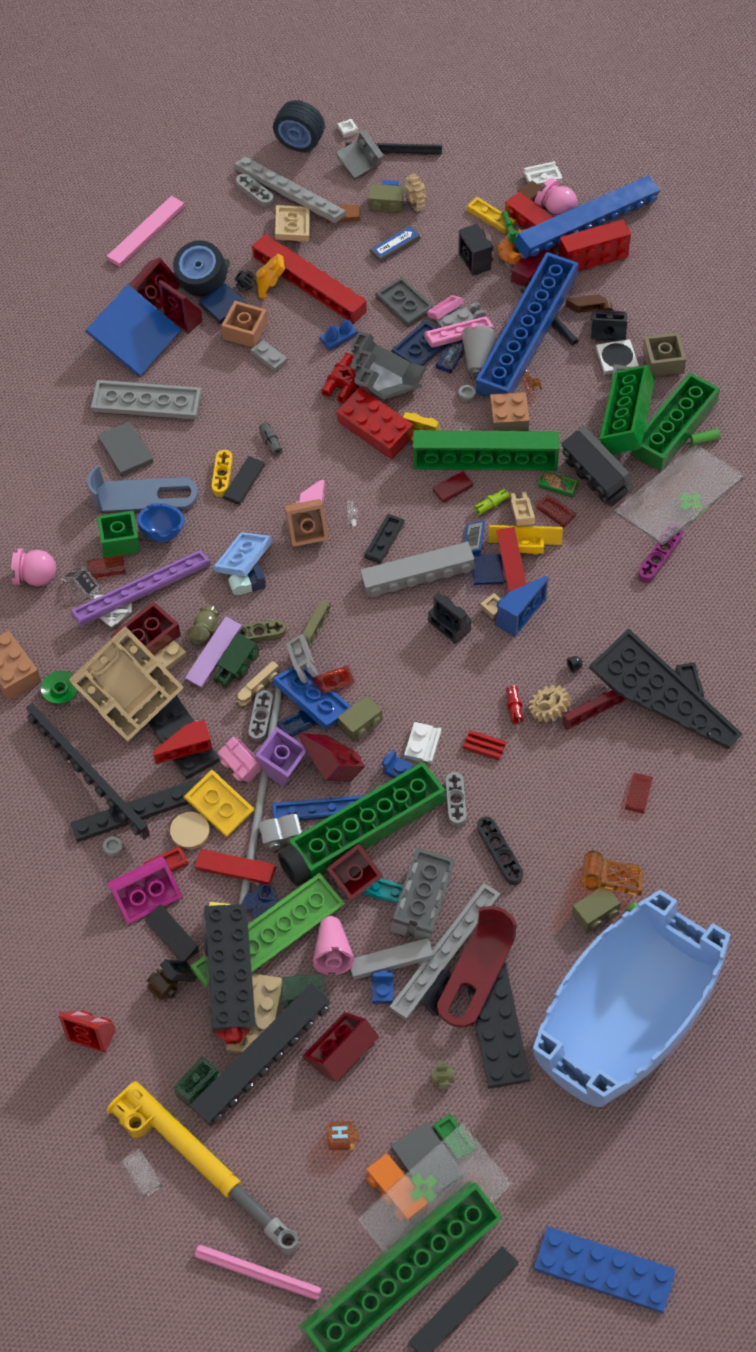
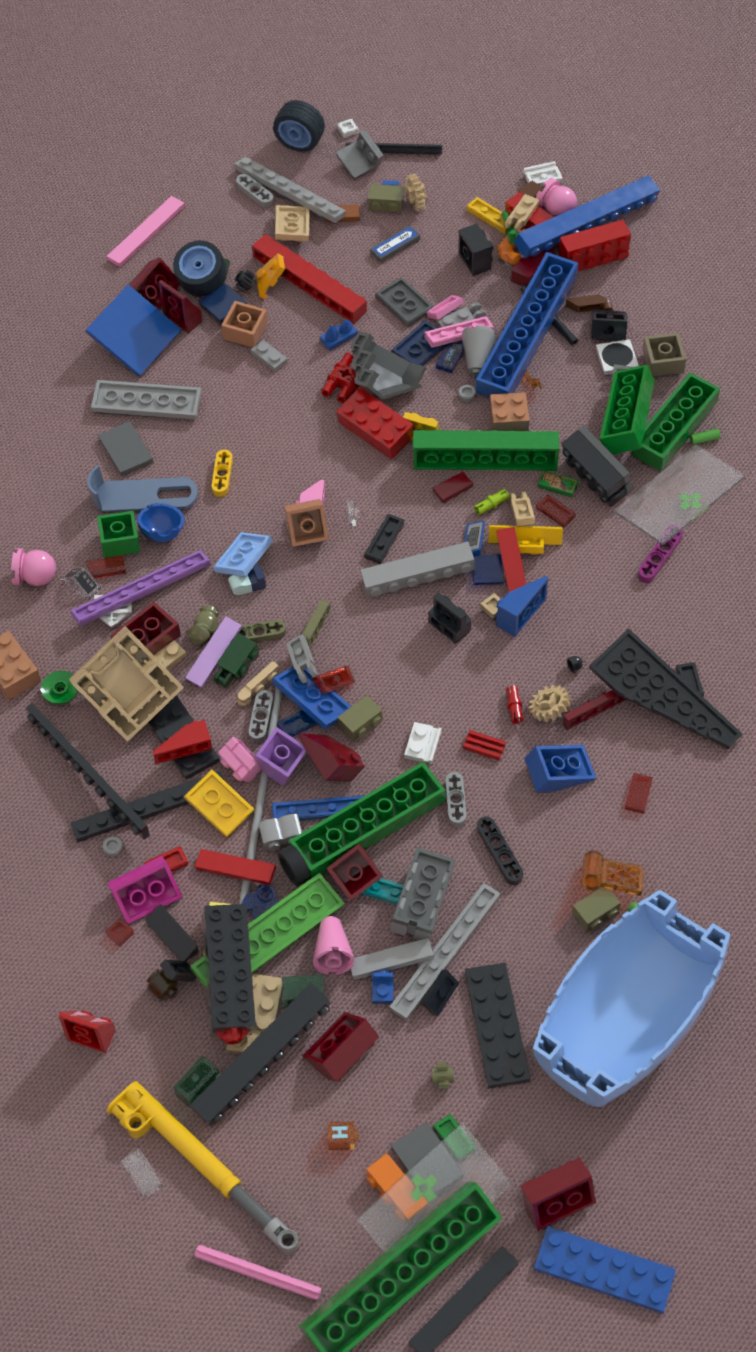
tan tile [170,812,210,850] -> none
black tile [223,456,265,505] -> none
dark grey pin [259,422,283,456] -> none
blue bracket [382,750,413,778] -> none
dark red piece [437,906,517,1028] -> none
none -> clear red tile [105,918,134,947]
none -> tan hinge [505,194,540,232]
none -> dark red brick [520,1157,596,1231]
none -> blue slope [524,745,596,792]

